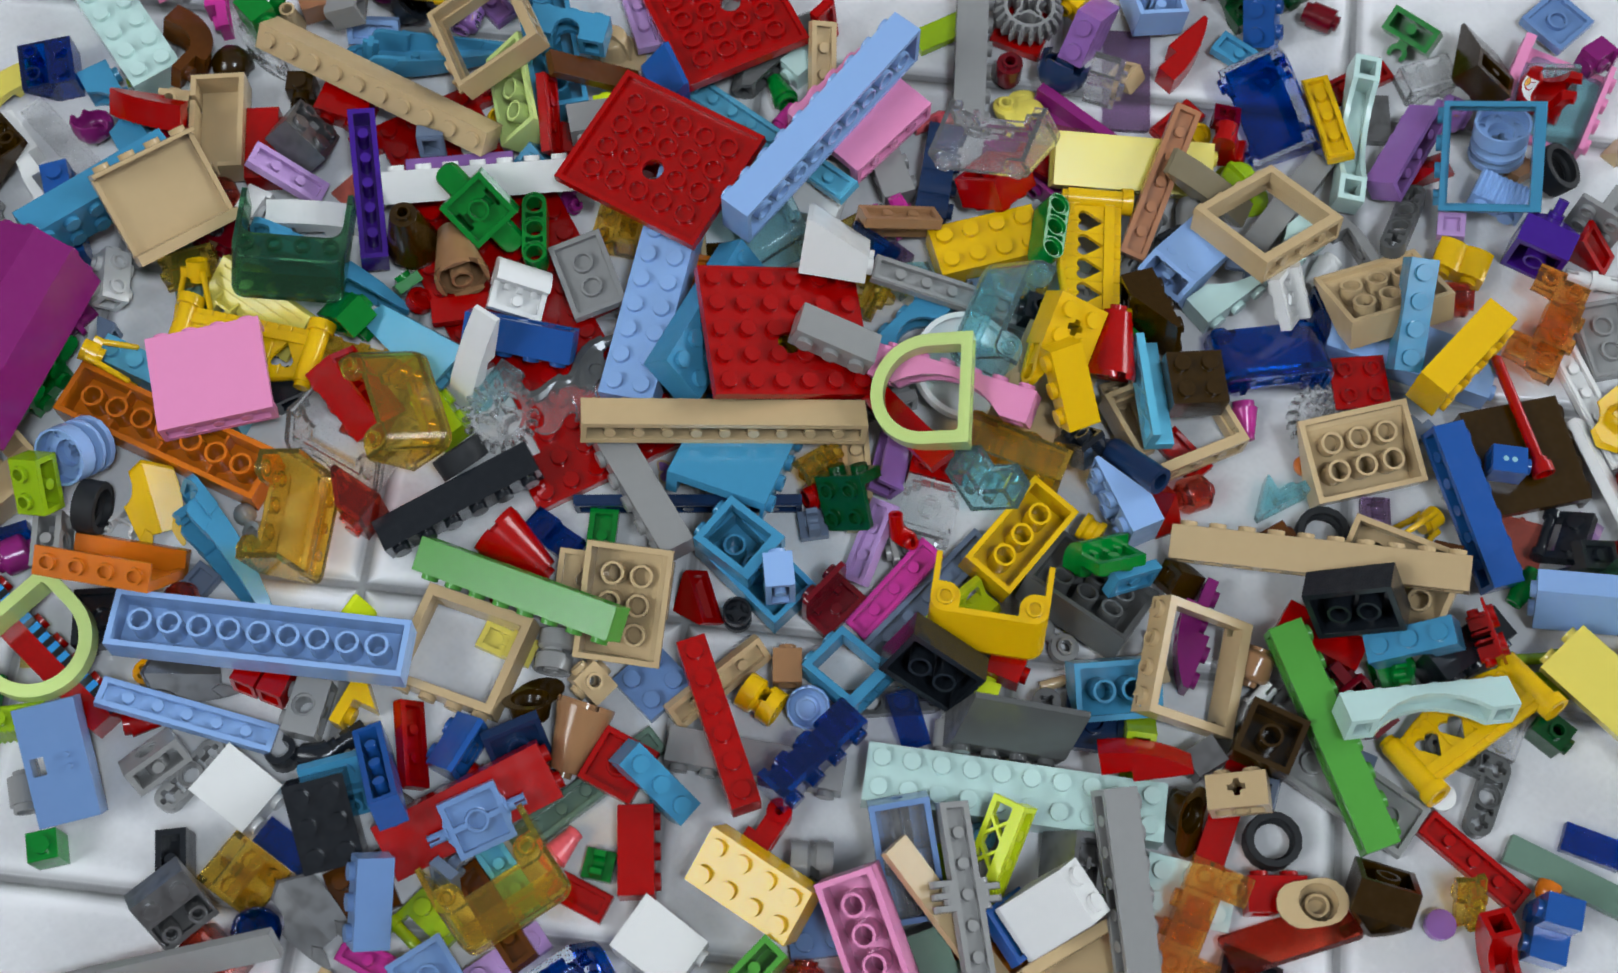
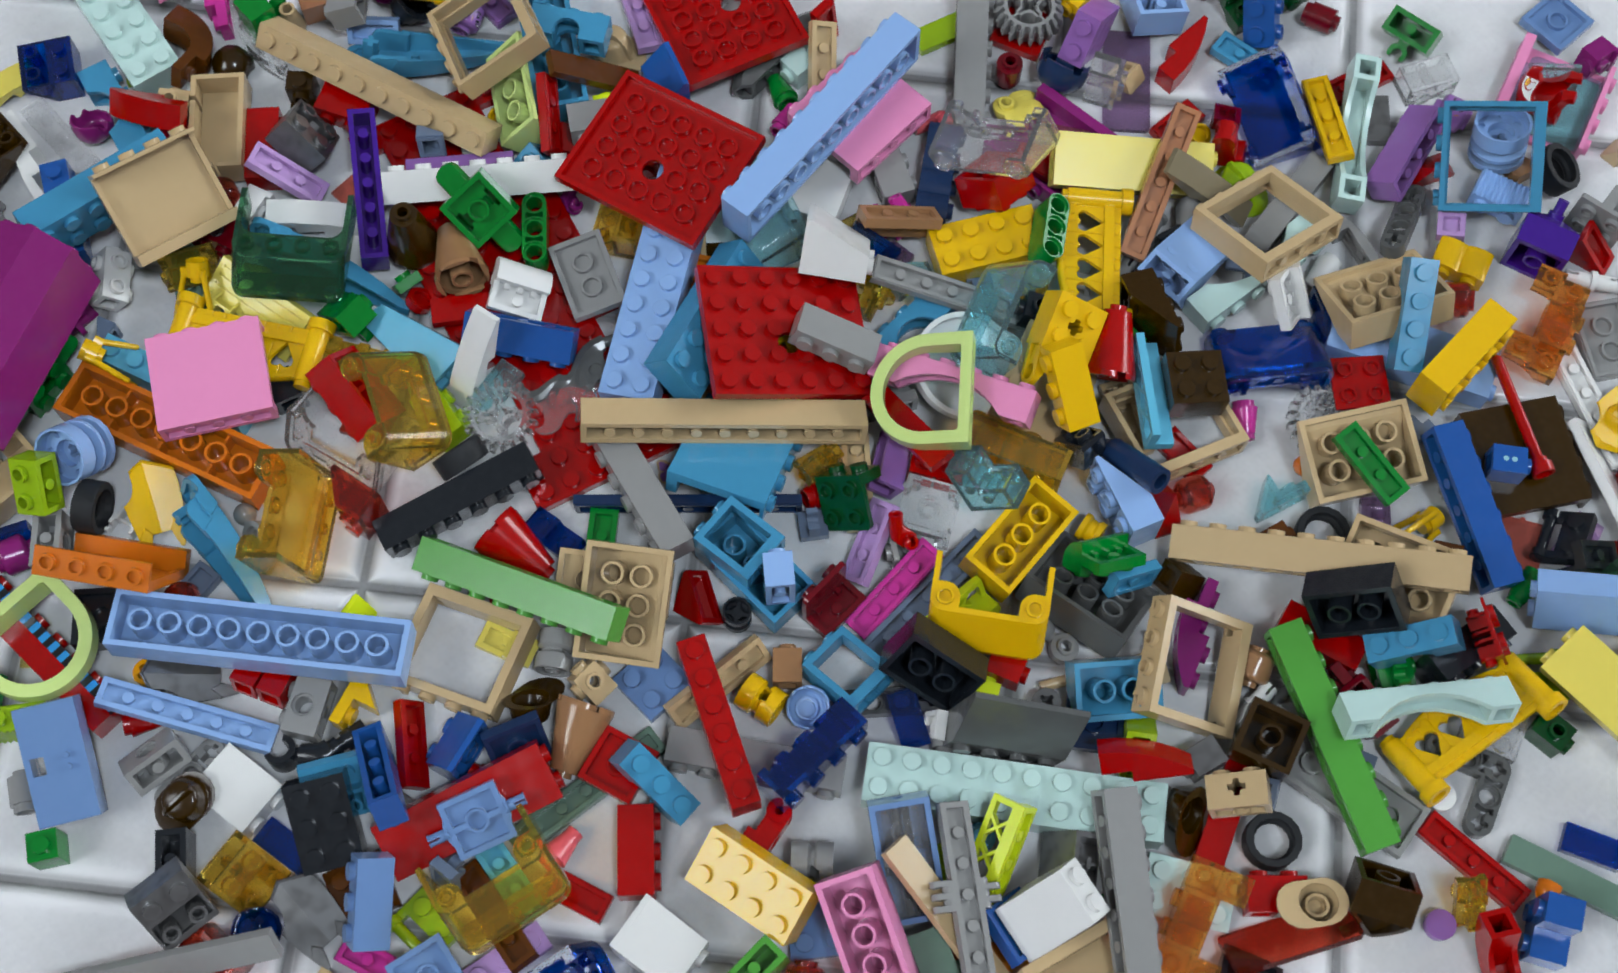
green tile [581,847,617,885] -> none
medium azure tile [690,84,859,205] -> none
dark brown slope [1451,23,1514,101] -> none
none -> dark brown piece [154,771,215,830]
none -> white tile [924,709,949,741]
none -> green plate [1331,421,1410,507]

